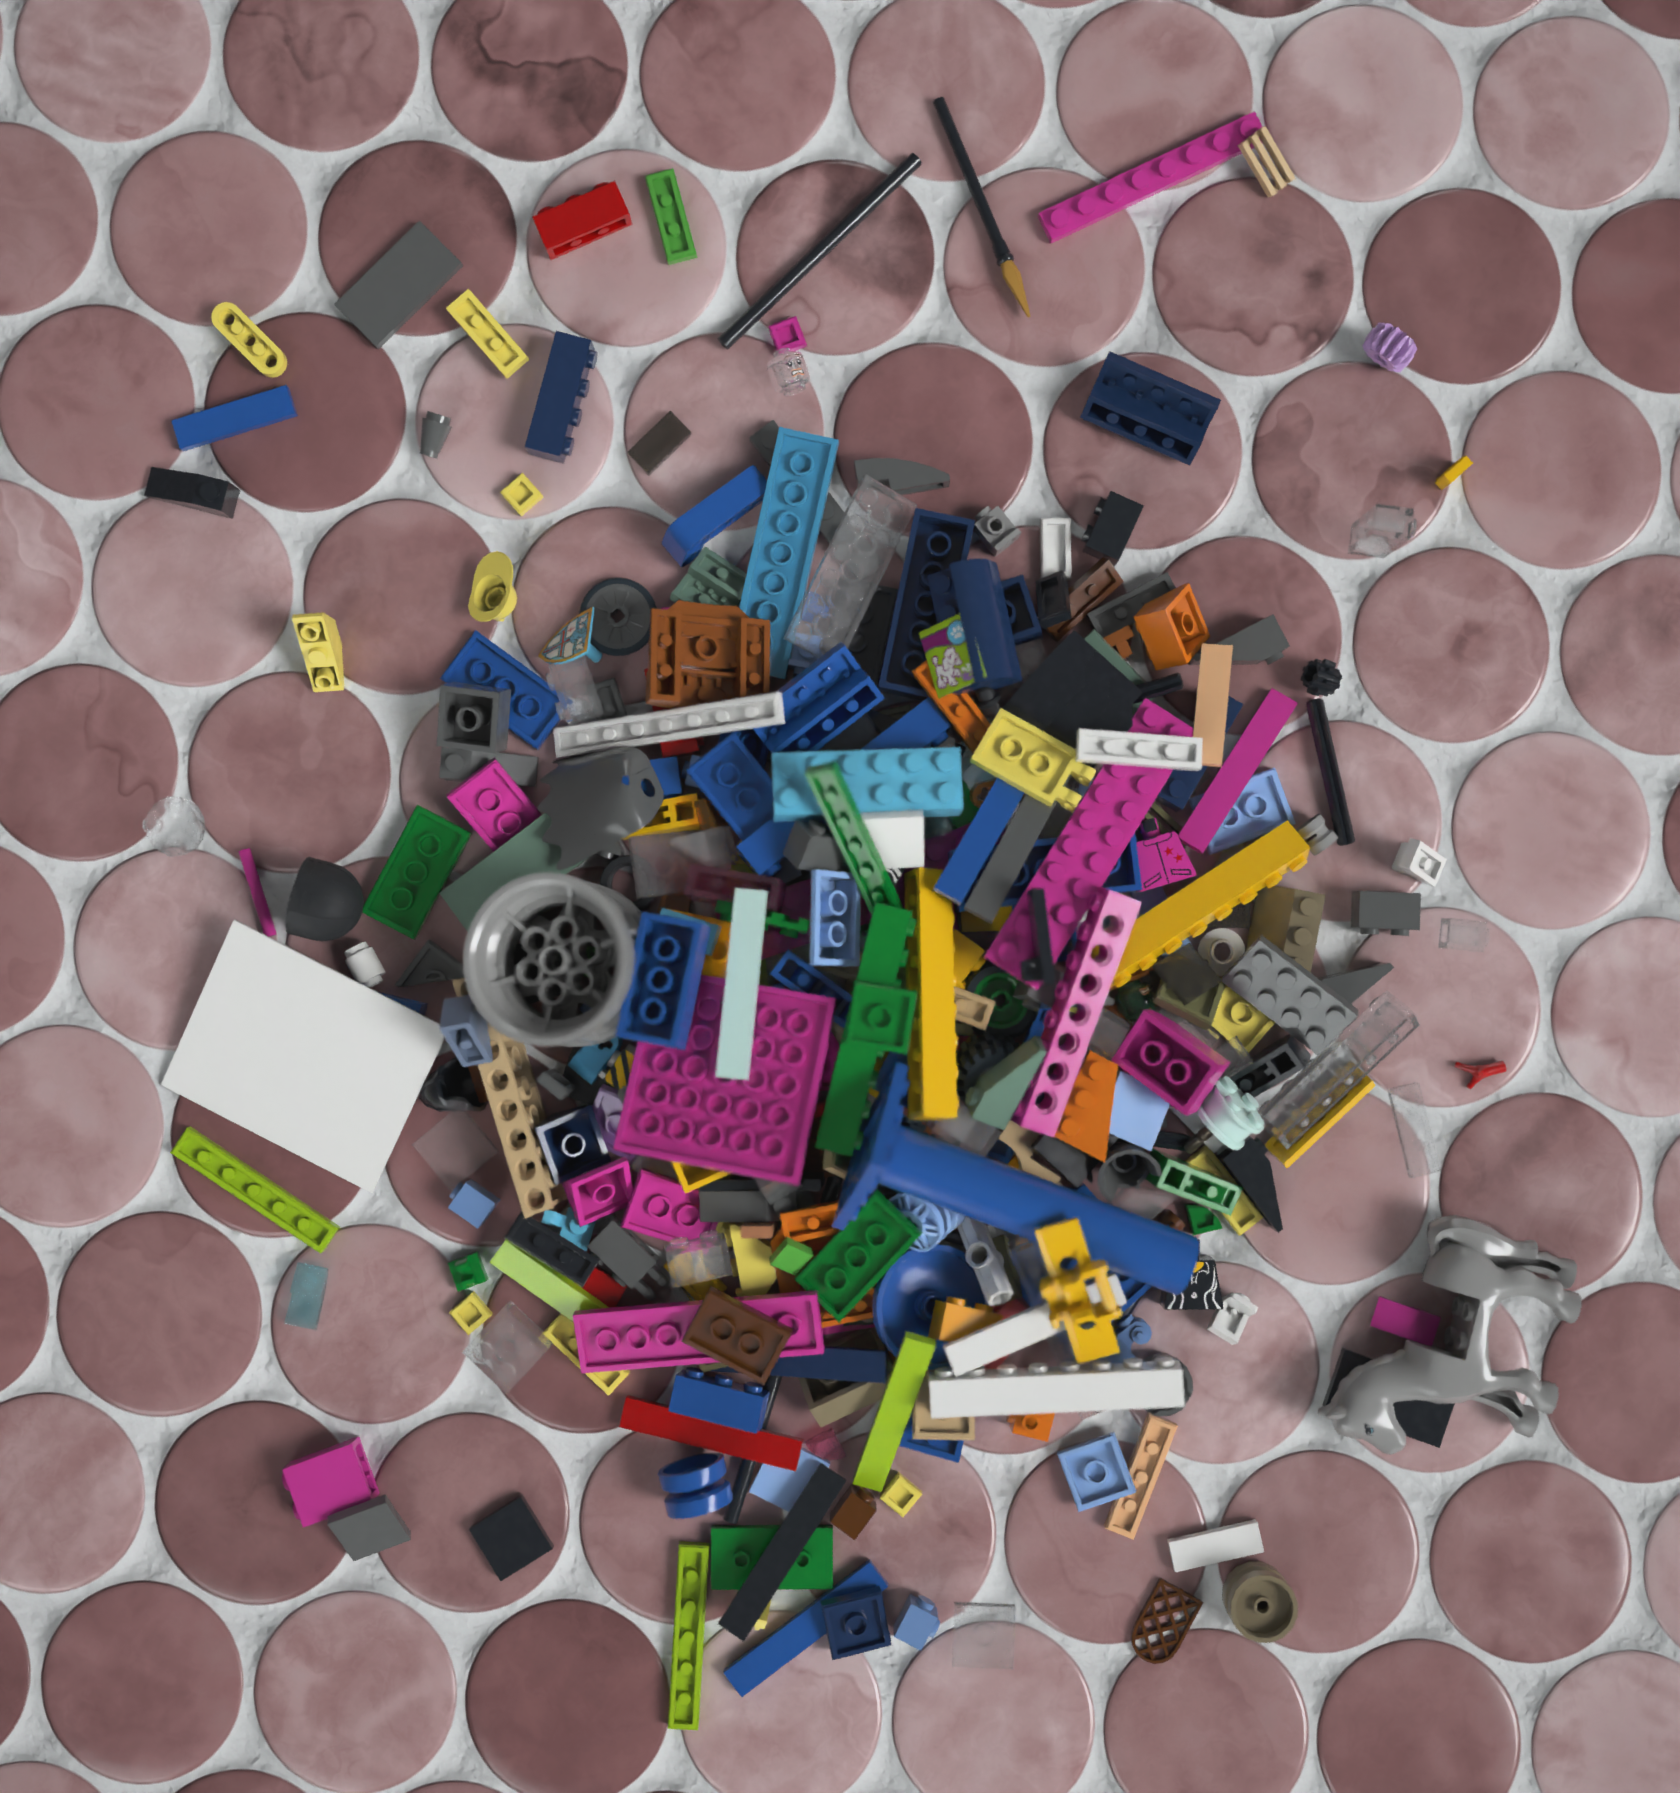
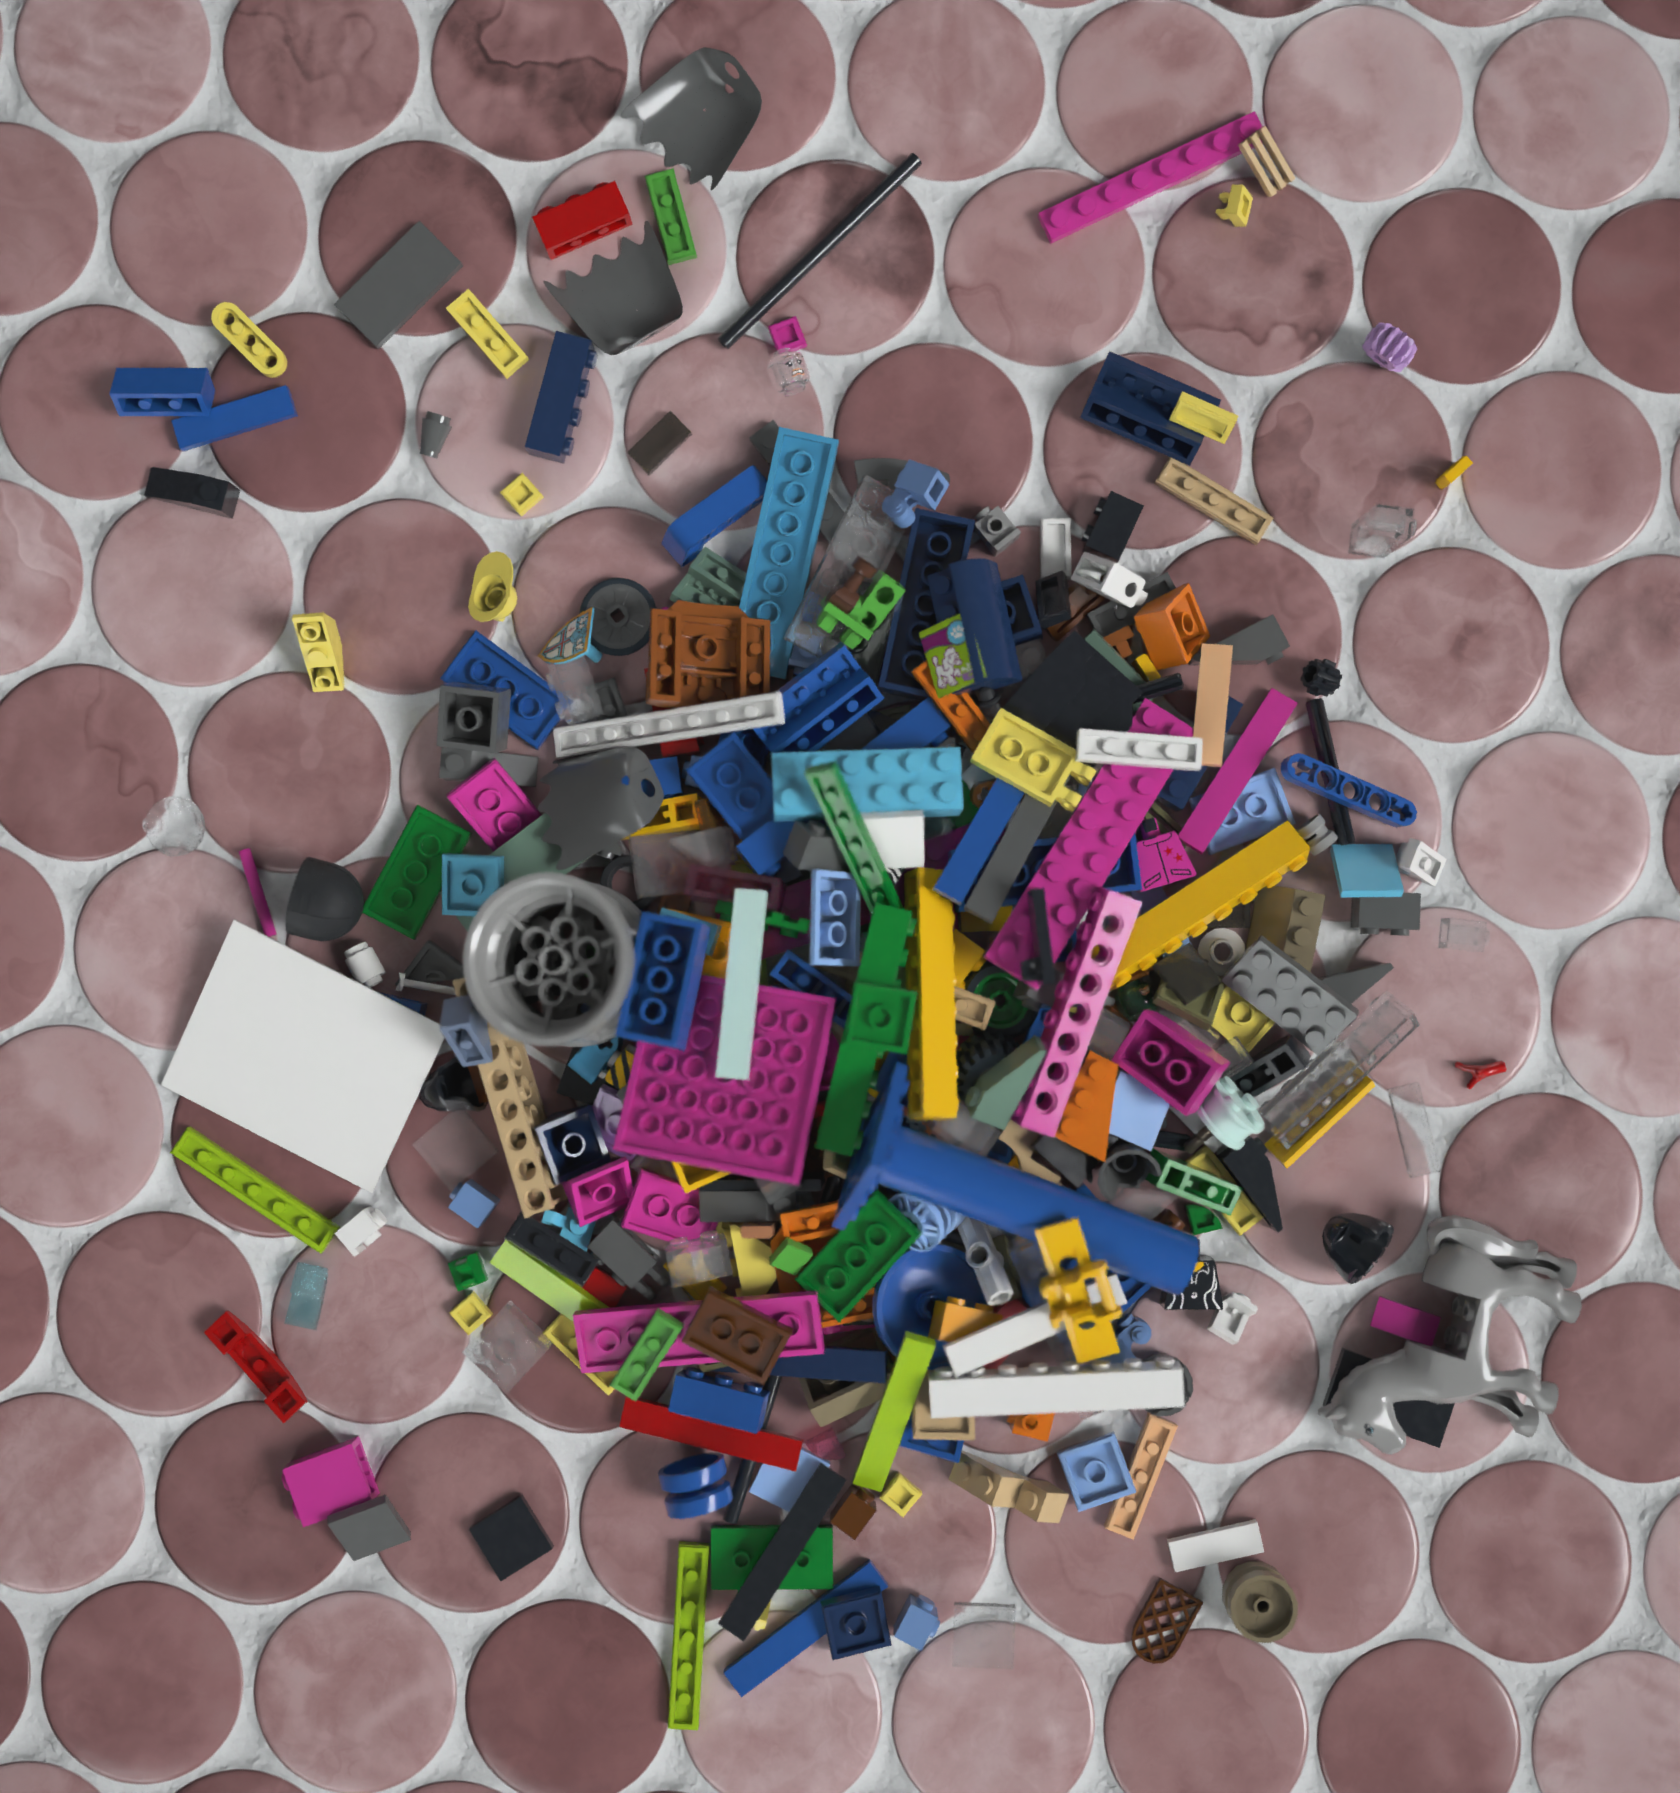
dark grey tile [536,1069,576,1100] -> none
black piece [933,97,1030,318] -> none
none -> blue brick [109,368,216,416]
none -> red slope [204,1311,308,1424]
none -> white brick [335,1206,387,1257]
none -> white piece [396,973,456,995]
none -> medium azure tile [442,853,504,917]
none -> dark grey piece [544,221,683,355]
none -> bright green tile [610,1308,684,1401]
none -> dark grey piece [621,47,762,191]
none -> bright green hips [816,555,906,649]
none -> medium blue brick [882,459,950,528]
none -> tan arch [948,1451,1069,1523]
none -> white torso [1071,552,1148,608]
none -> yellow tile [1131,653,1161,682]
none -> tan tile [1154,457,1274,545]
none -> light yellow tile [1169,391,1238,444]
none -> light yellow tile [1215,184,1253,227]
none -> blue beam [1280,753,1417,828]
none -> black hair [1322,1213,1394,1284]
none -> medium azure tile [1330,844,1404,897]

